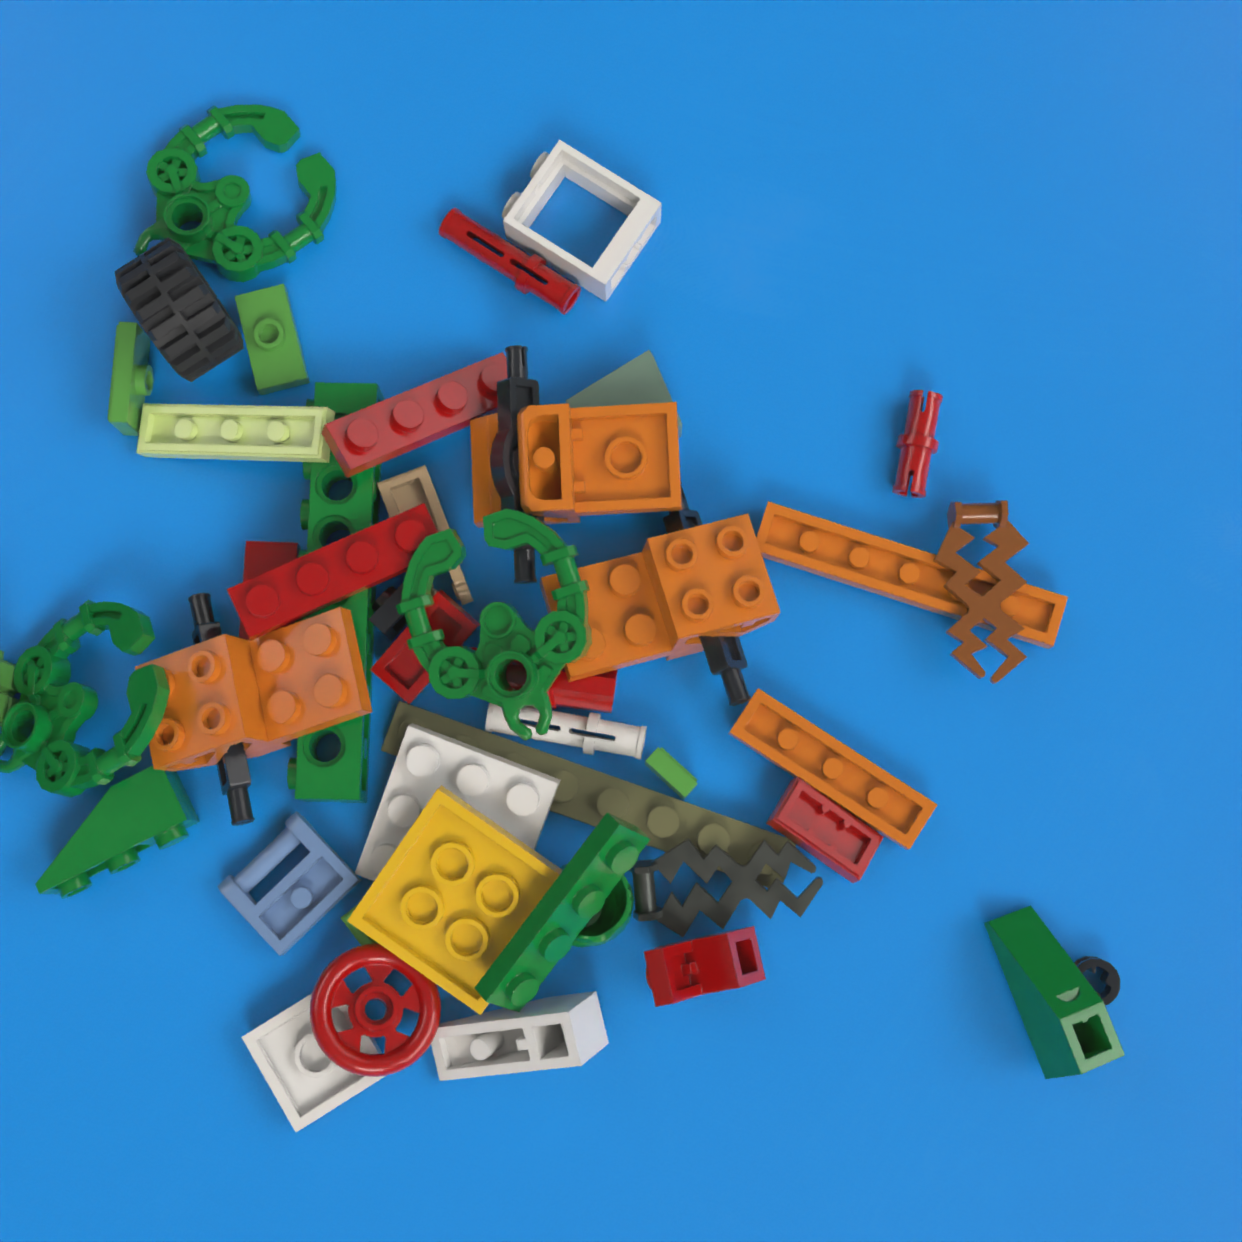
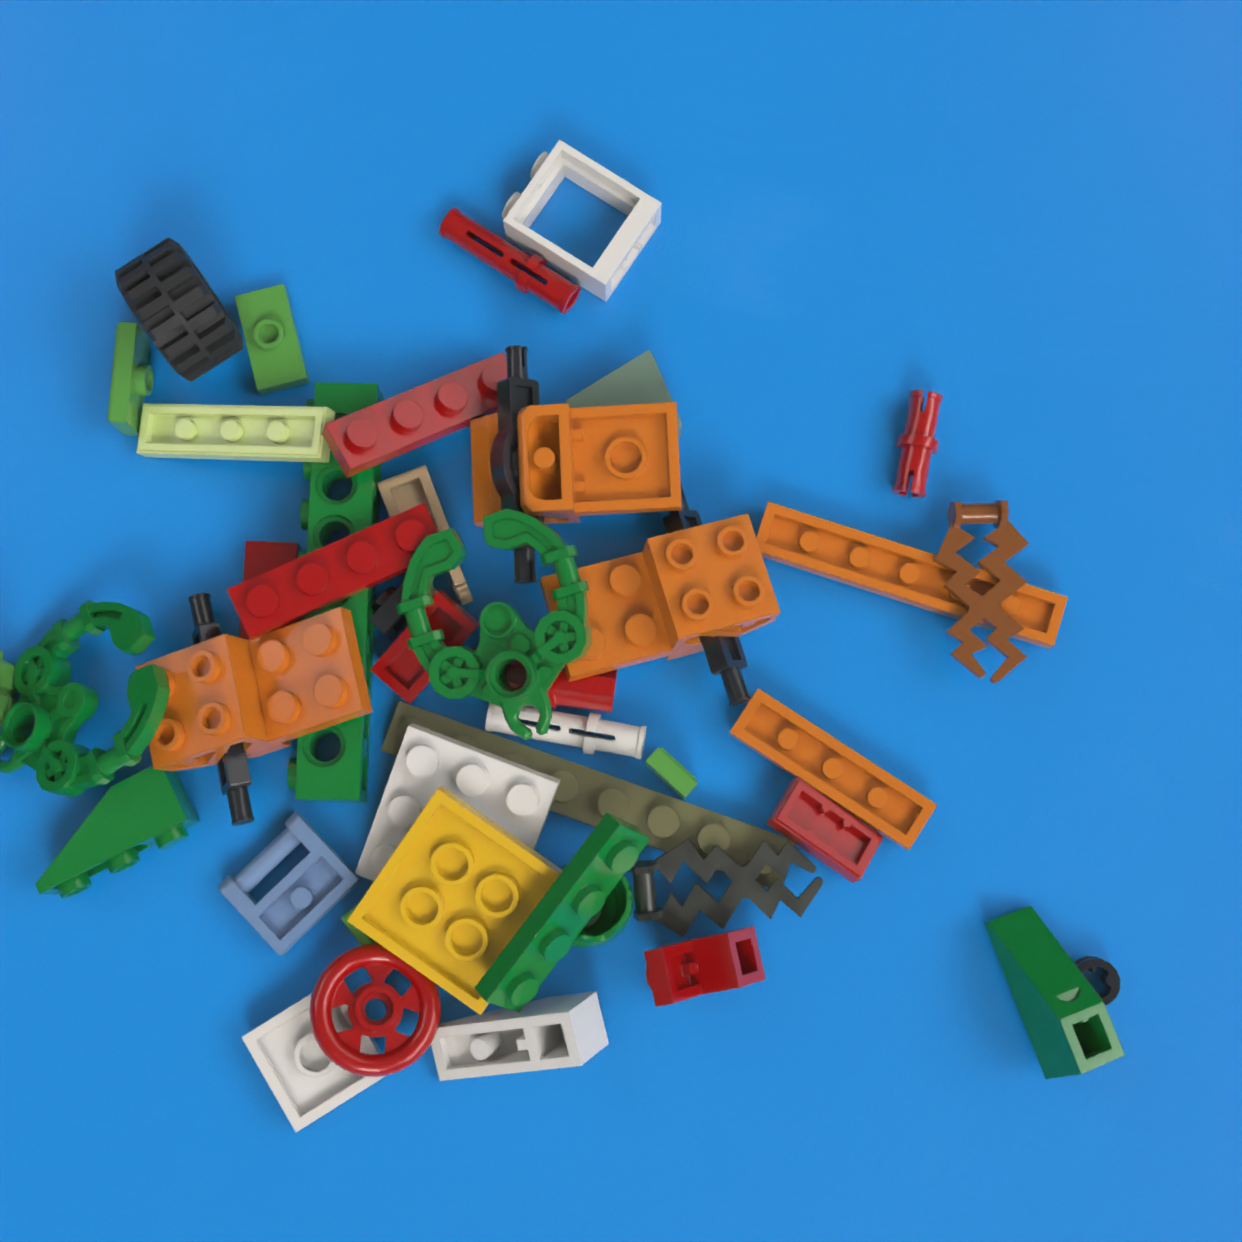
green piece [133,105,337,282] -> none

